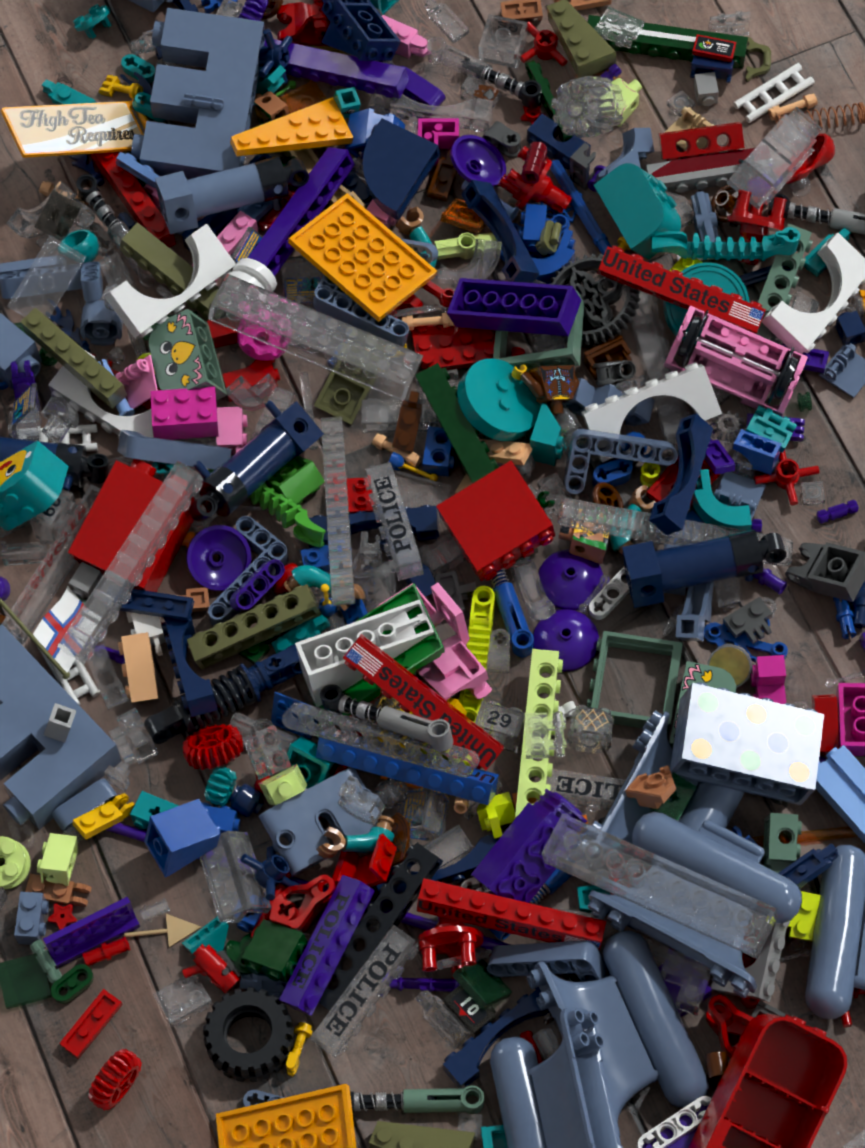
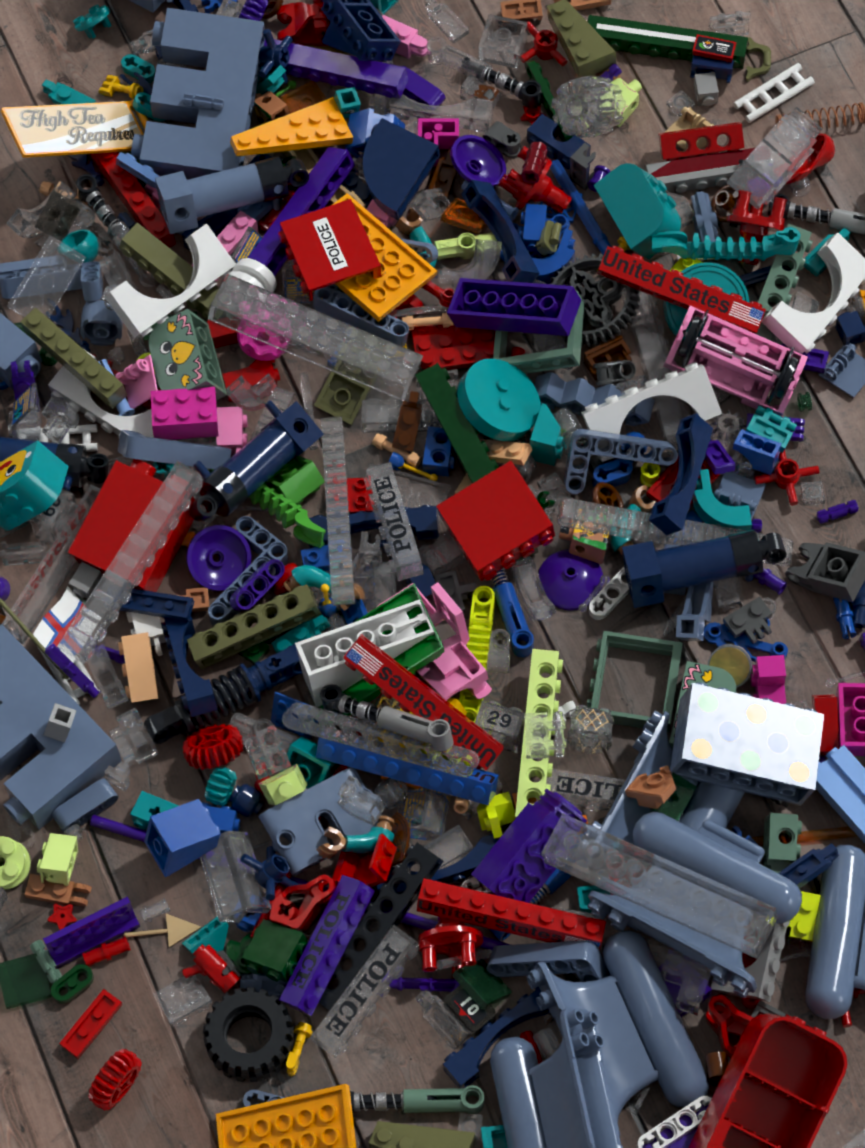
sand blue brick [14,892,49,945] -> none
yellow hinge [73,793,135,840] -> none
reddish brown torso [511,365,579,415] -> none
dark purple dish [533,609,599,672] -> none
clear plate [594,6,644,49] -> none
sand blue arch [596,128,655,182] -> none
light nougat bar [768,93,818,121] -> none
none -> dark purple piece [45,644,100,698]
none -> red panel [278,199,381,301]
none -> clear hinge [410,188,450,222]

